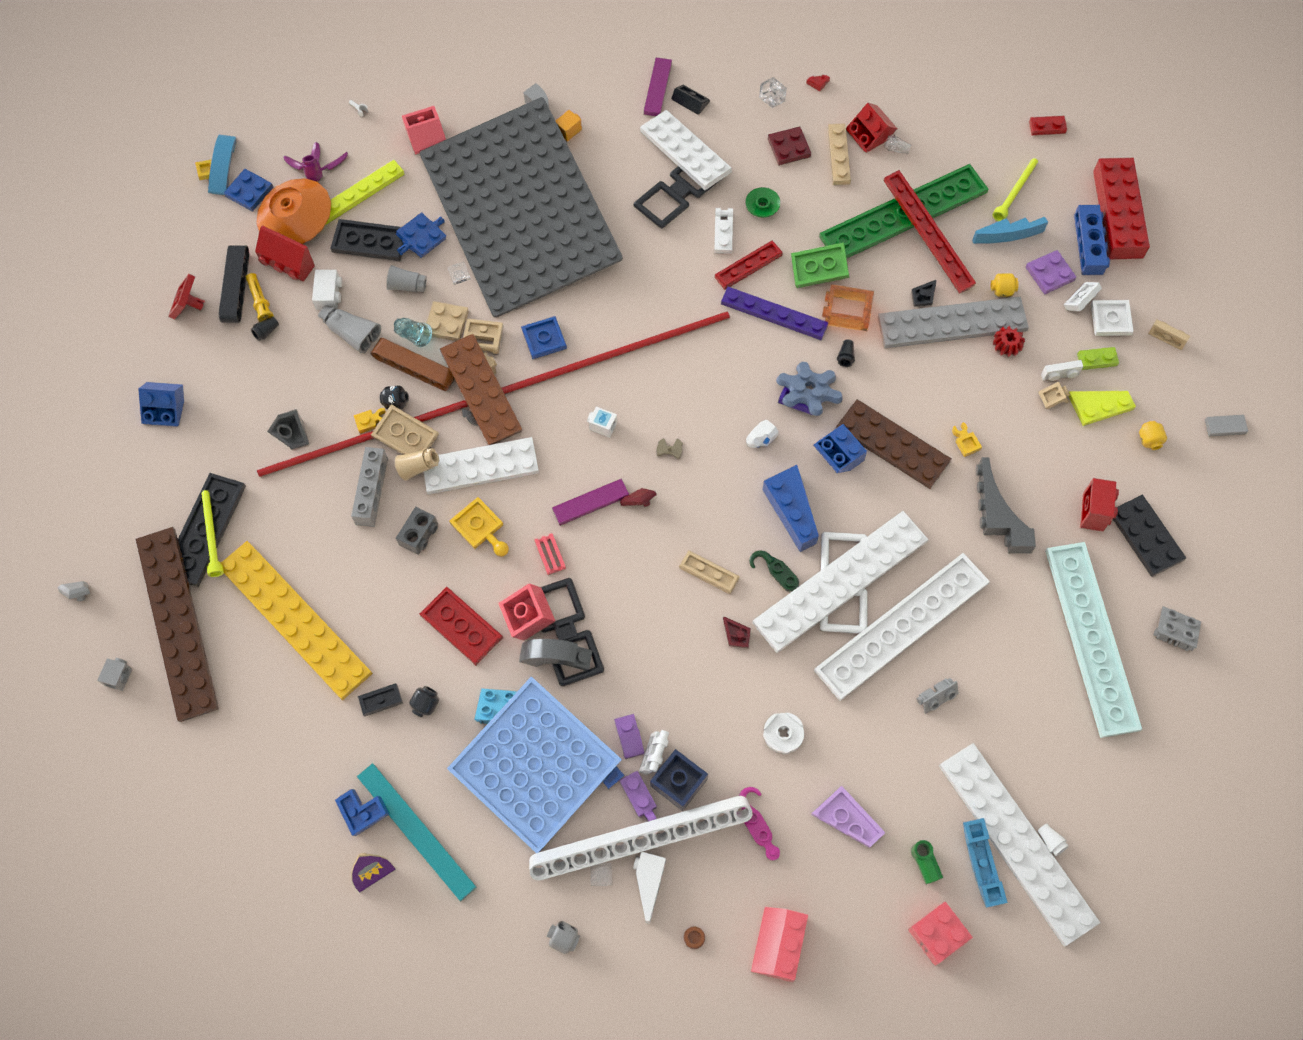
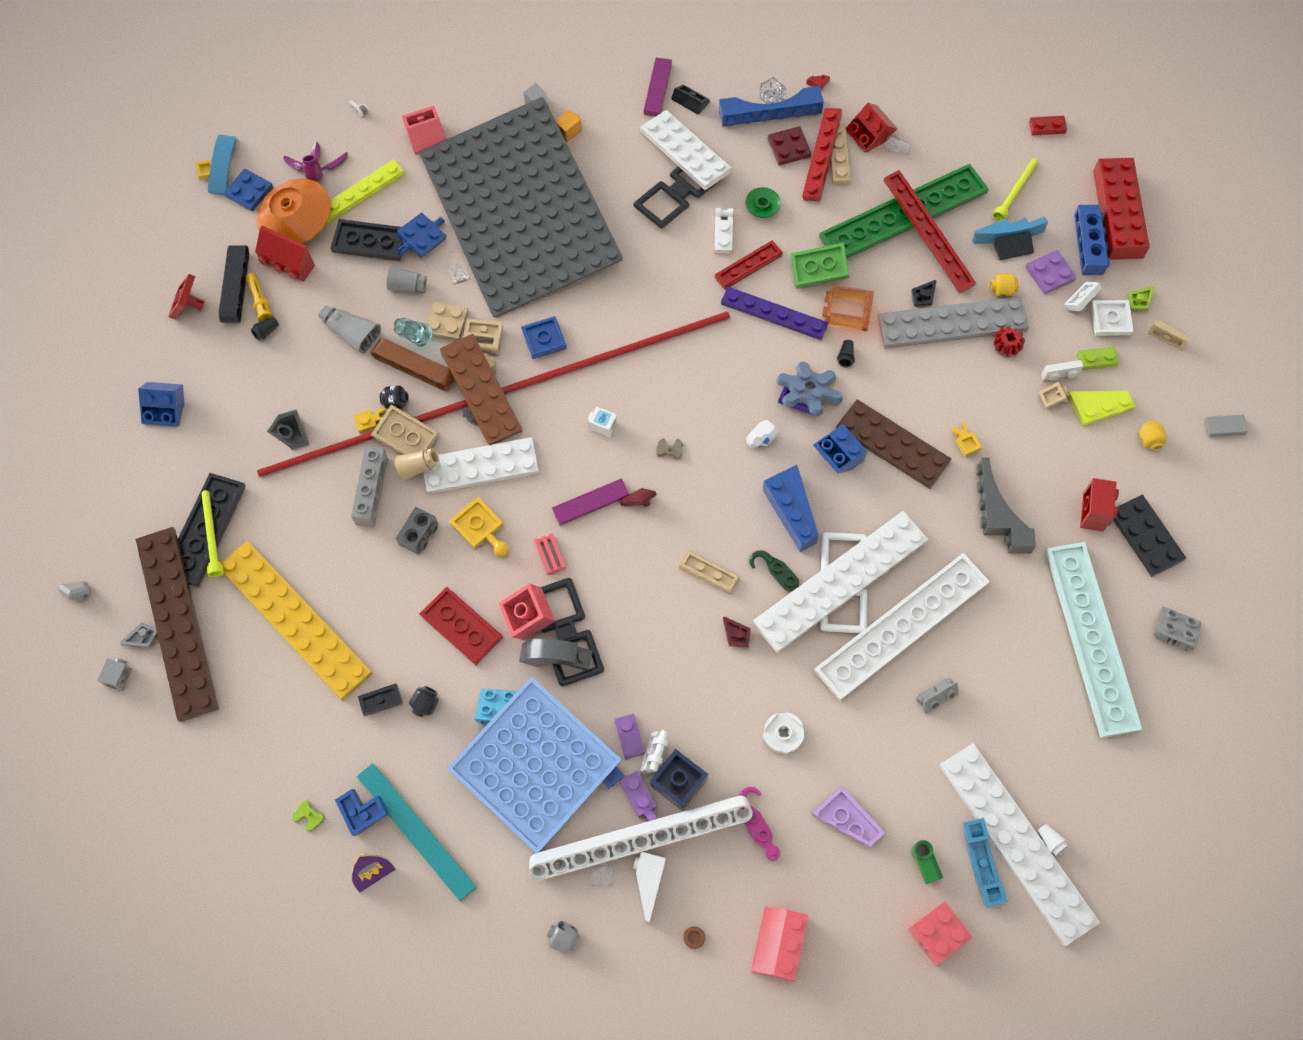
white brick [312,270,342,310] -> none
none -> light grey piece [120,622,157,648]
none -> lime piece [293,800,324,831]
none -> blue arch [719,86,824,127]
none -> red plate [802,108,843,201]
none -> black slope [994,232,1034,260]
none -> lime piece [1128,286,1155,311]

